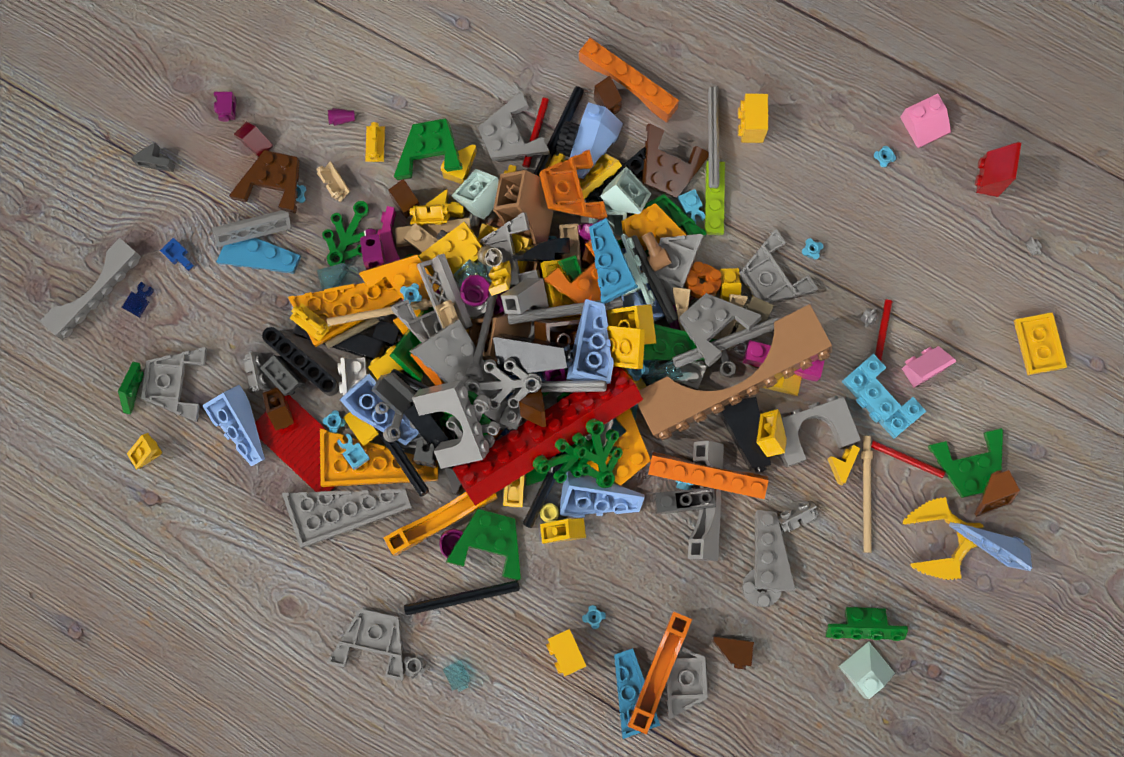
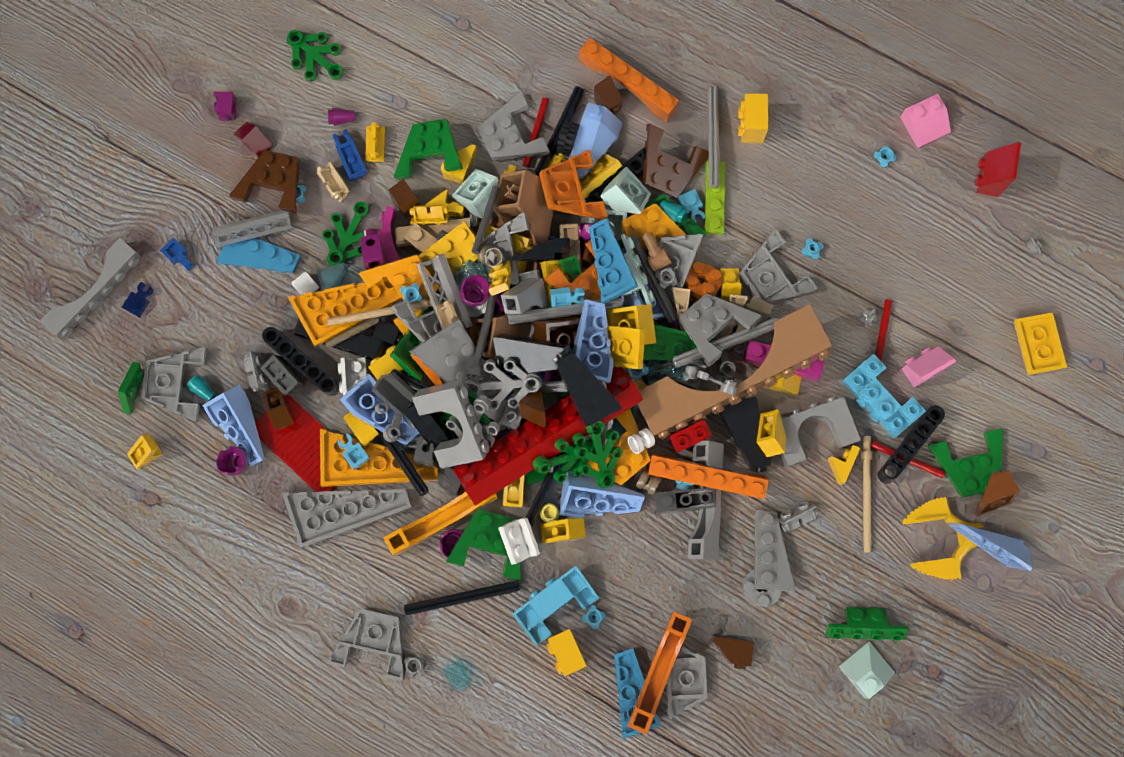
dark grey slope [132,143,175,172] -> none
yellow hinge [290,303,332,341] -> none
medium azure plate [323,410,346,433] -> none
none -> teal cone [187,374,216,402]
none -> magenta hair [216,446,248,476]
none -> green plant [287,30,343,82]
none -> white slope [291,271,320,295]
none -> blue hinge [332,129,367,181]
none -> dark grey bar [472,186,500,254]
none -> white bracket [498,518,540,565]
none -> medium azure bracket [512,566,599,646]
none -> medium azure plate [550,287,585,308]
none -> black slope [552,350,622,427]
none -> white wheel [628,428,655,454]
none -> dark tan wheel [635,470,662,496]
none -> light grey plate [655,267,677,289]
none -> teal cone [659,200,688,223]
none -> red bracket [669,419,712,453]
none -> light grey plant [685,365,739,396]
none -> black beam [878,405,945,484]

